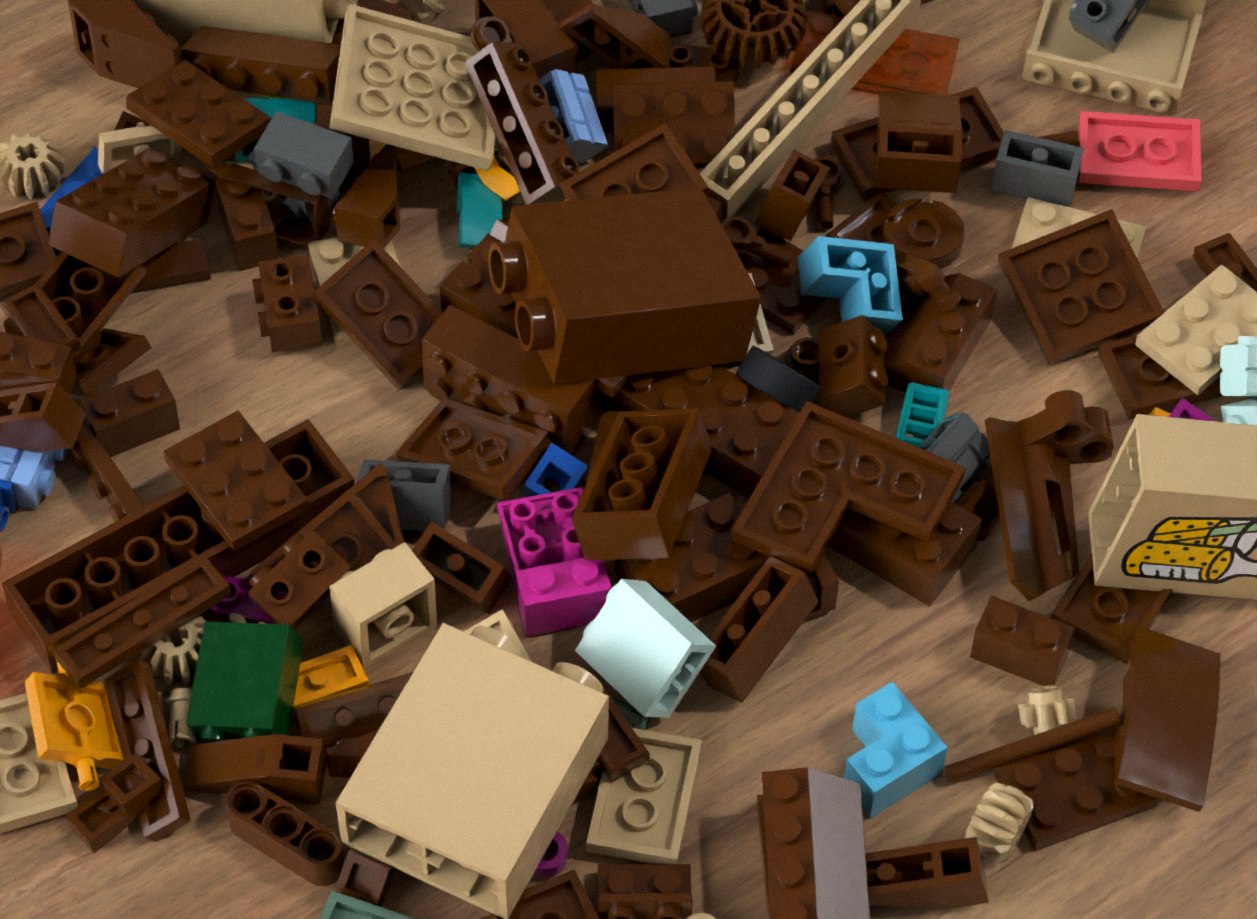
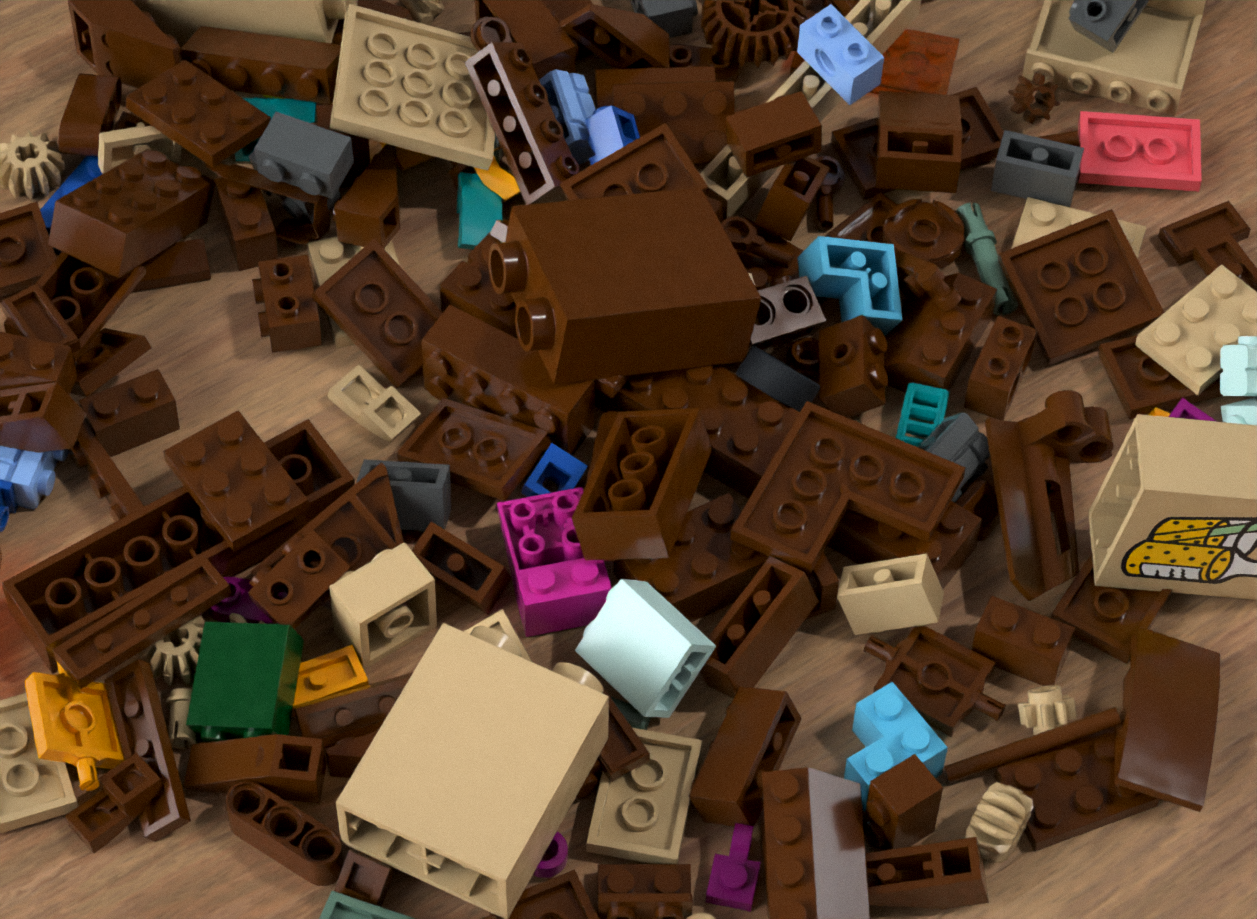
none -> reddish brown beam [58,73,122,157]
none -> tan slope [327,364,421,443]
none -> brick [585,105,640,165]
none -> reddish brown brick [689,686,802,827]
none -> magenta plate [705,823,761,912]
none -> reddish brown brick [726,90,822,178]
none -> reddish brown brick [747,276,826,353]
none -> light blue brick [797,4,884,105]
none -> tan brick [837,553,944,635]
none -> reddish brown plate [863,626,1006,737]
none -> reddish brown brick [864,754,943,850]
none -> sand green pin [956,202,1019,316]
none -> reddish brown brick [964,316,1037,420]
none -> reddish brown gear [1008,72,1060,124]
none -> reddish brown tile [1158,200,1251,266]

